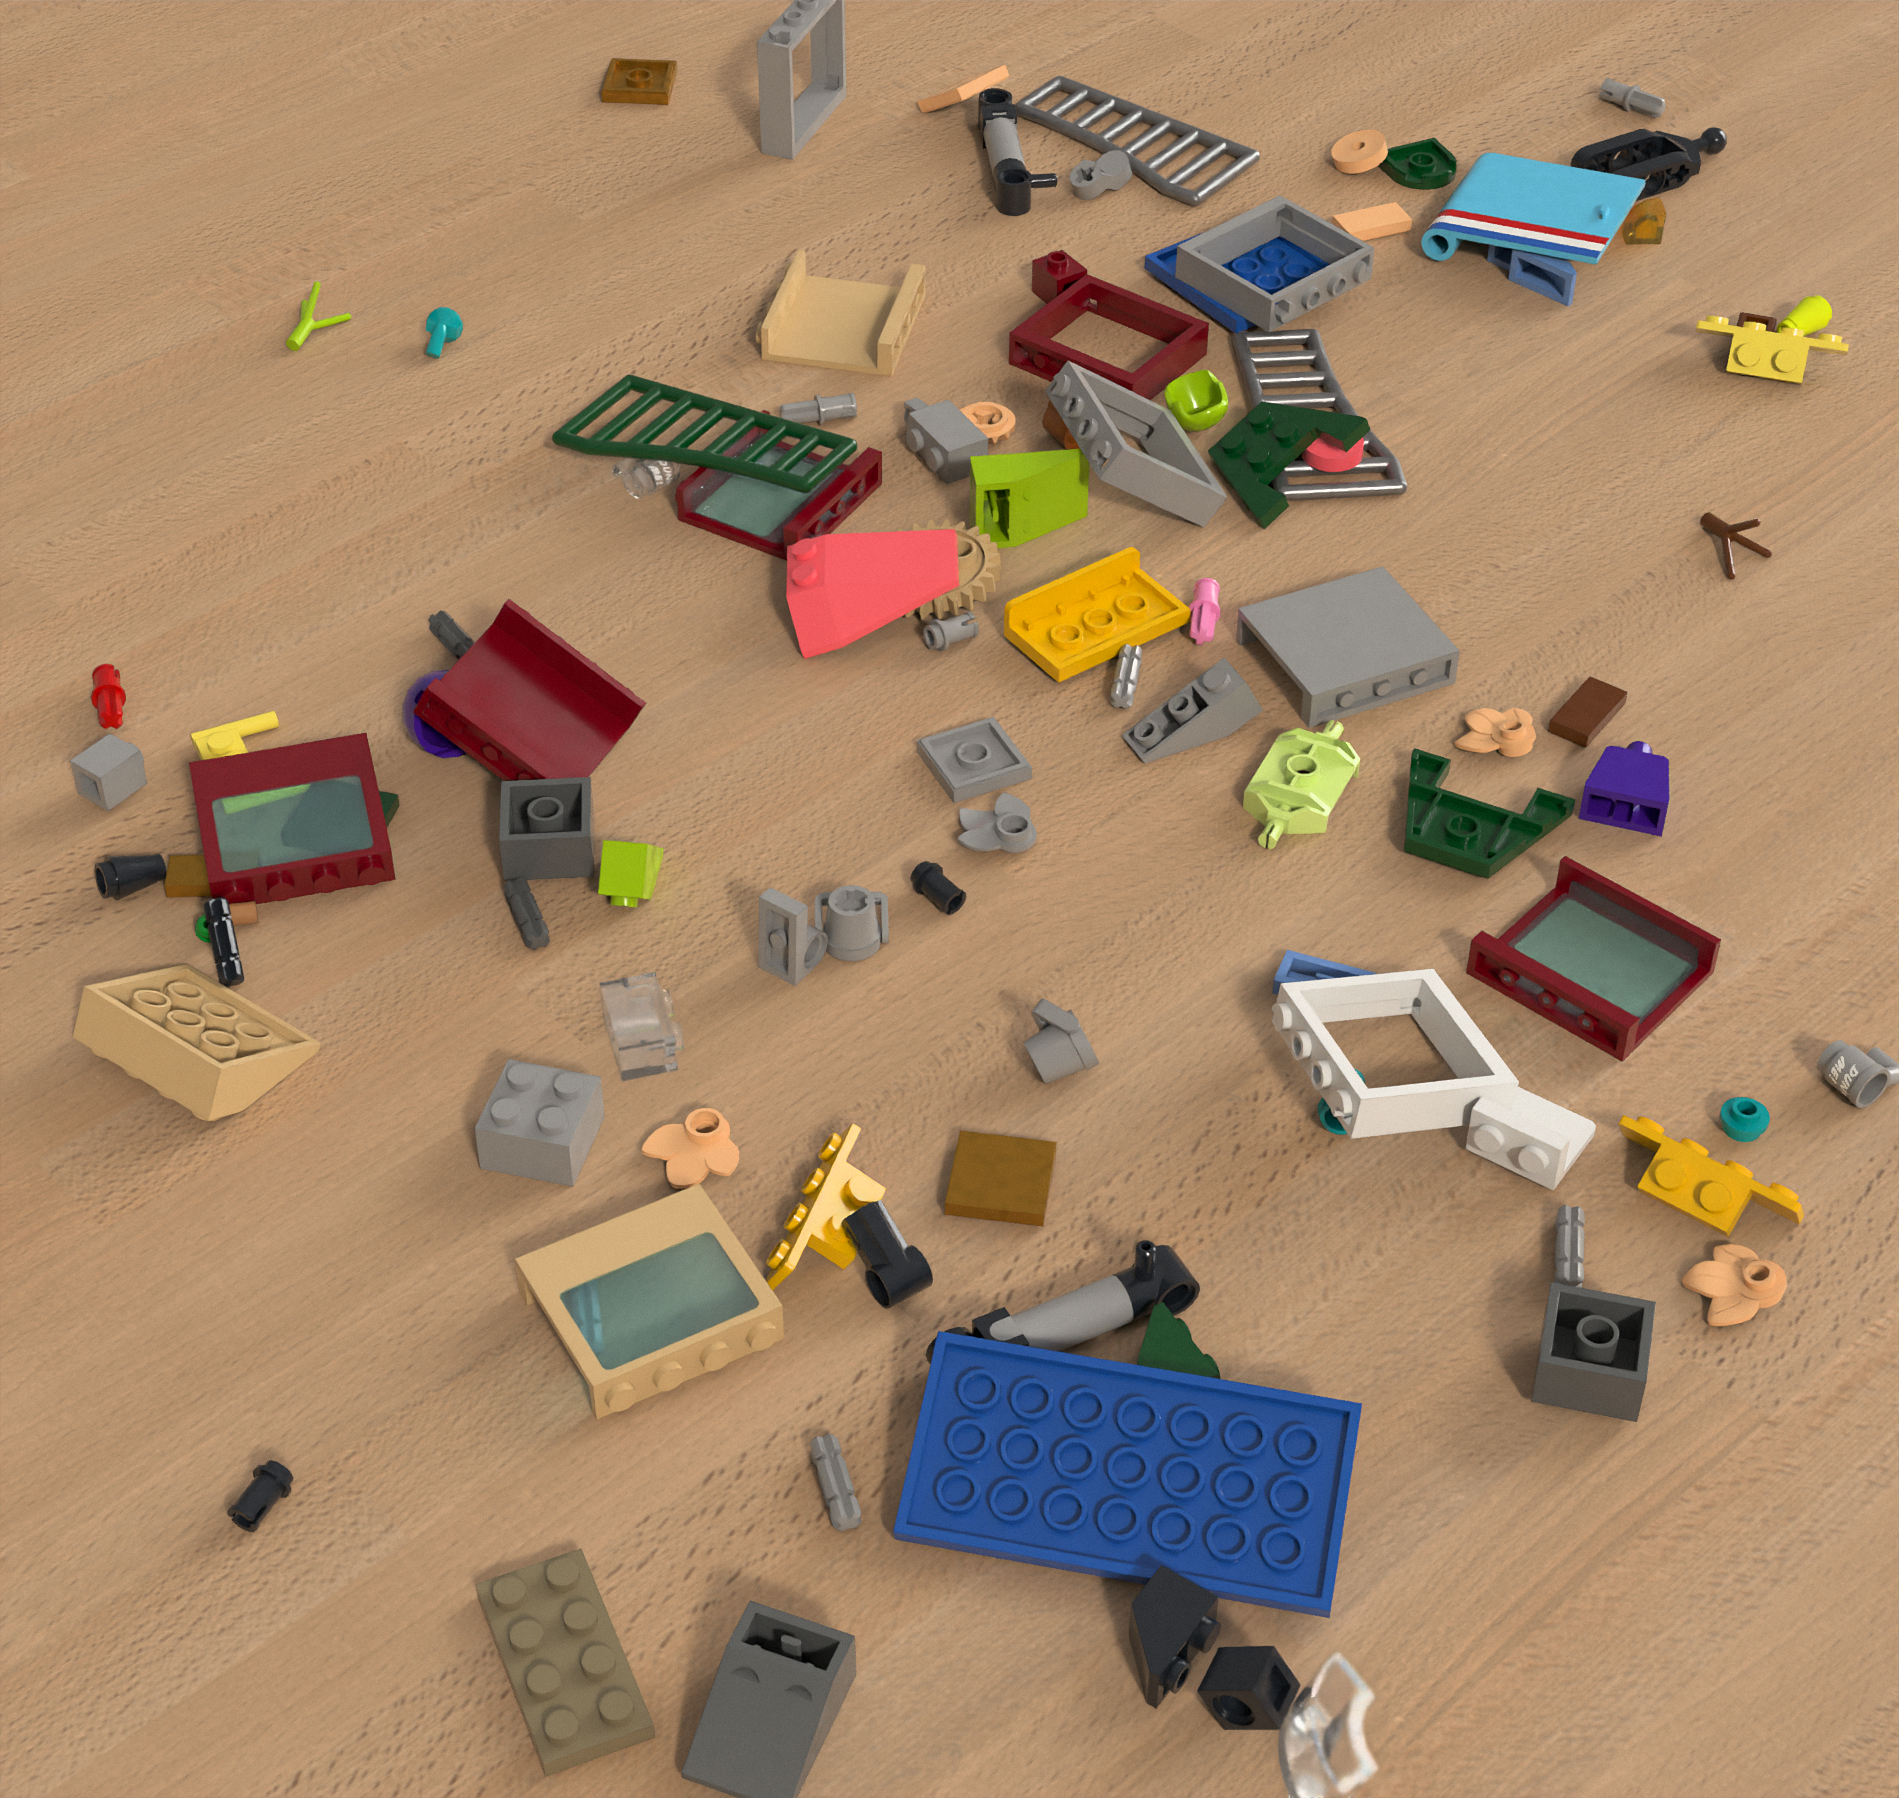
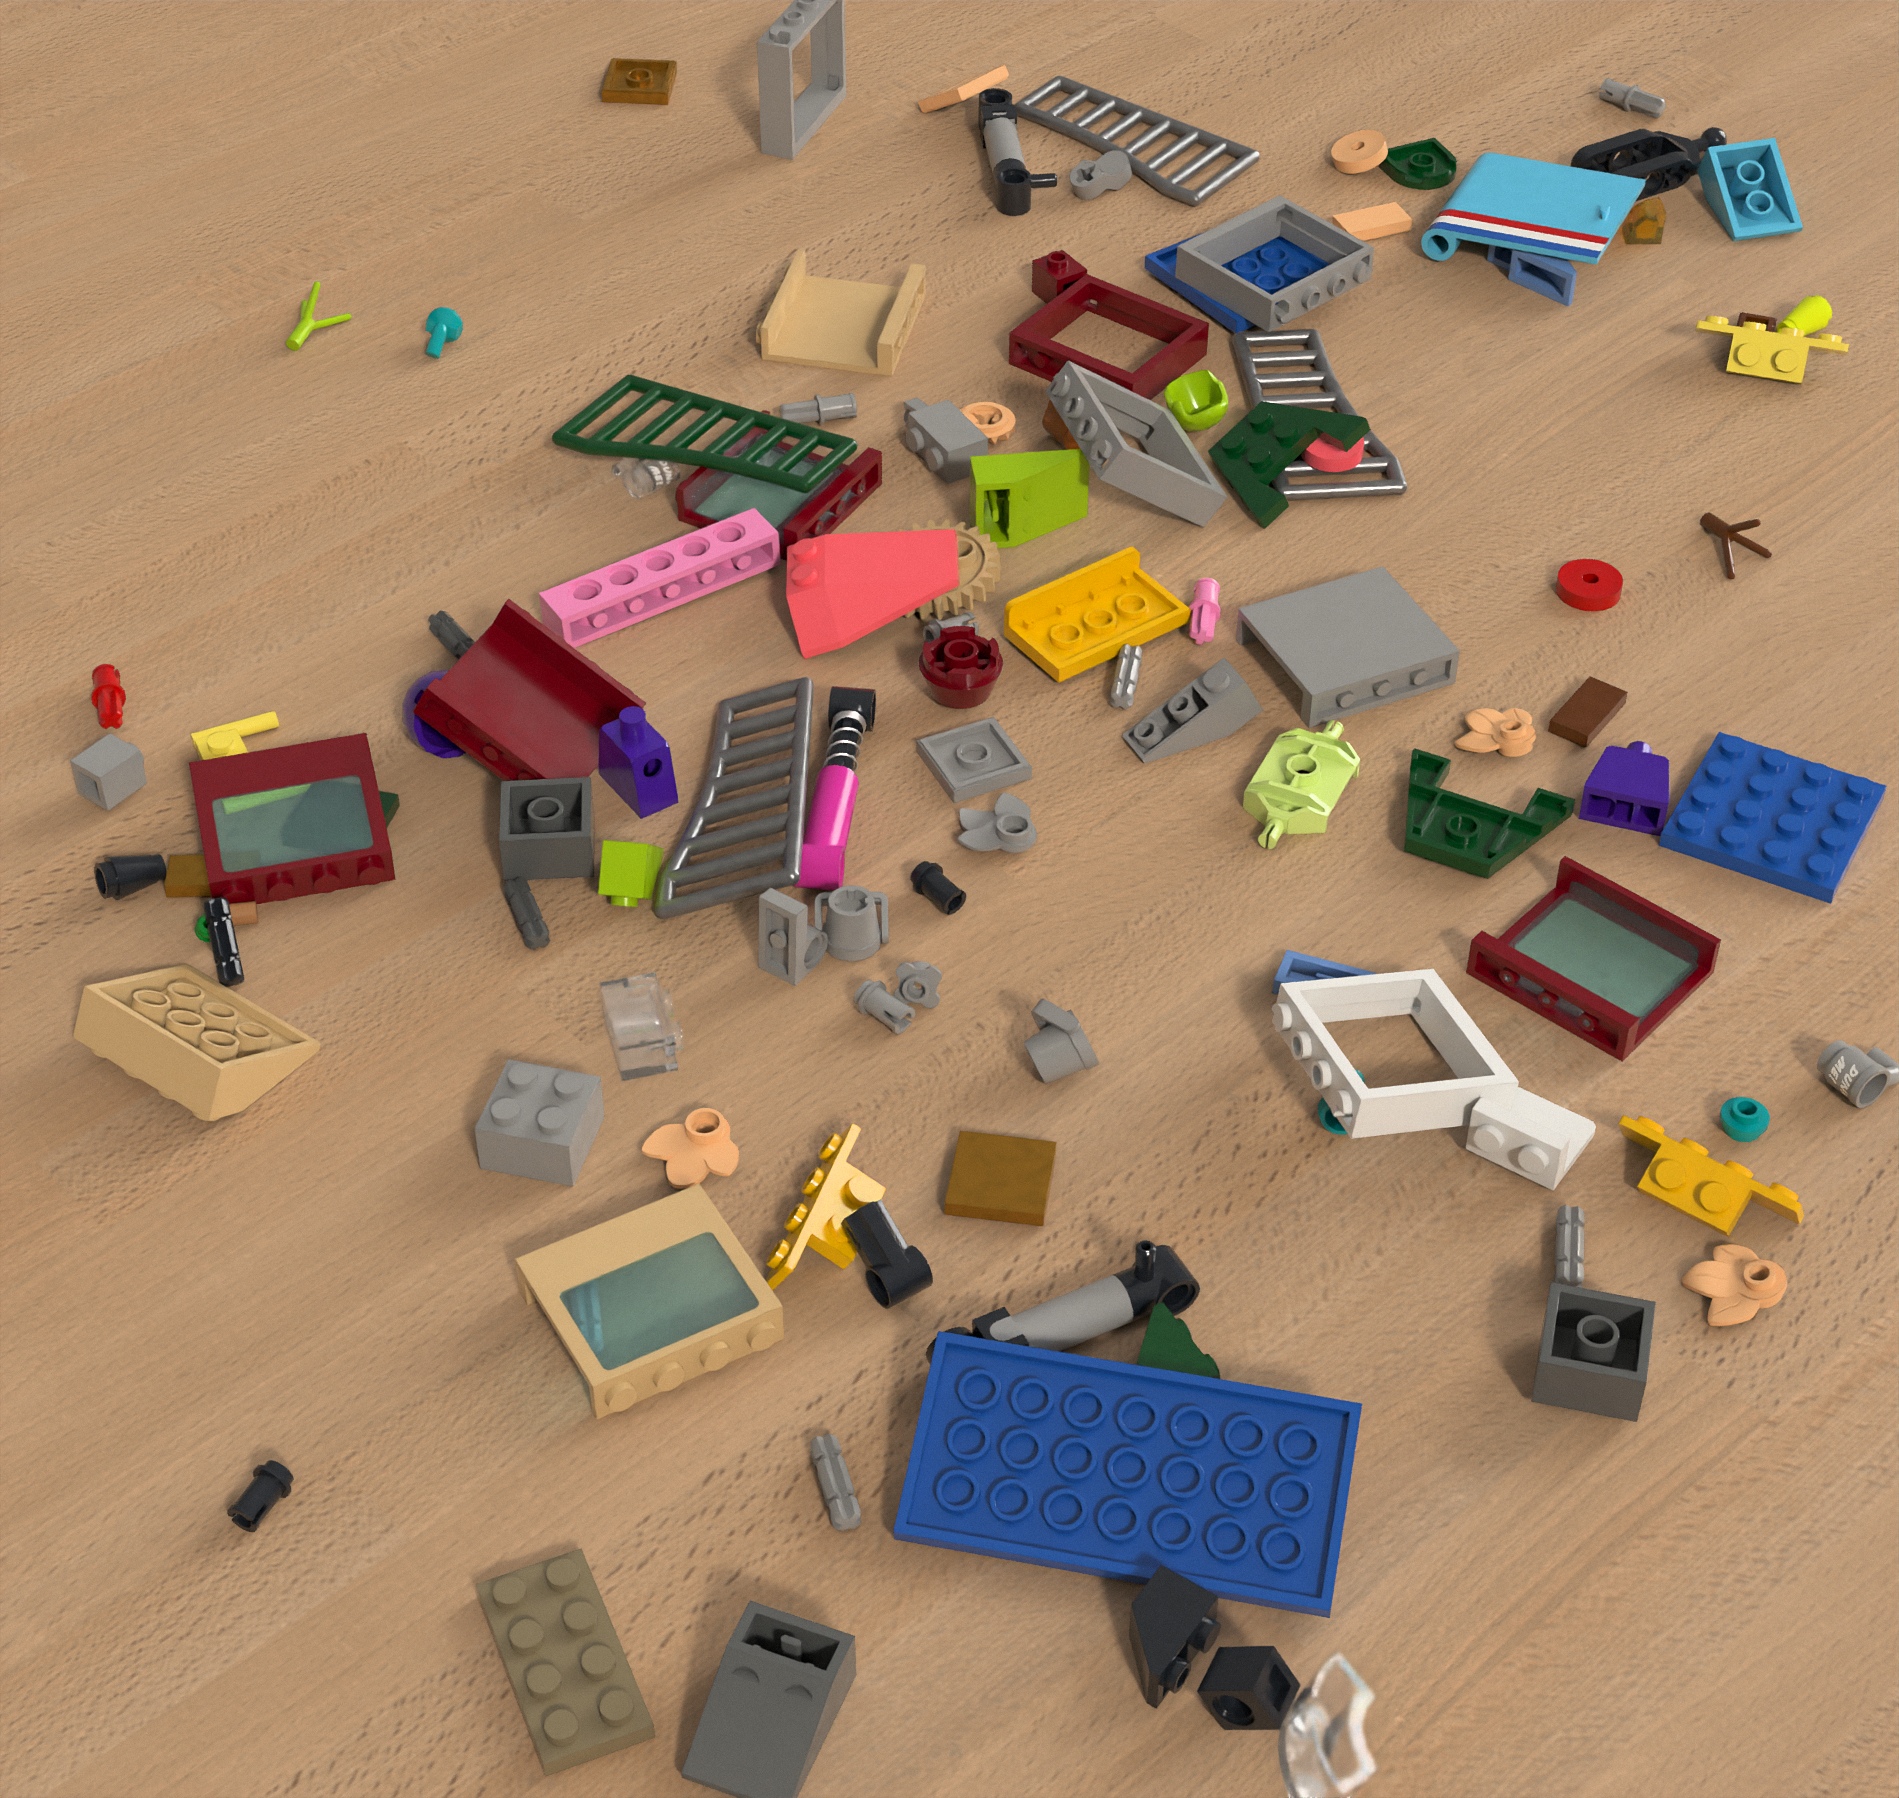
none -> bright pink brick [539,508,781,648]
none -> dark purple torso [598,706,679,819]
none -> flat silver bar [655,677,814,919]
none -> dark pink piece [795,686,876,891]
none -> light grey pin [854,980,915,1034]
none -> light grey plate [894,961,942,1008]
none -> dark red cone [919,626,1003,709]
none -> red piece [1556,559,1623,611]
none -> blue plate [1659,732,1887,904]
none -> medium azure slope [1697,138,1803,241]

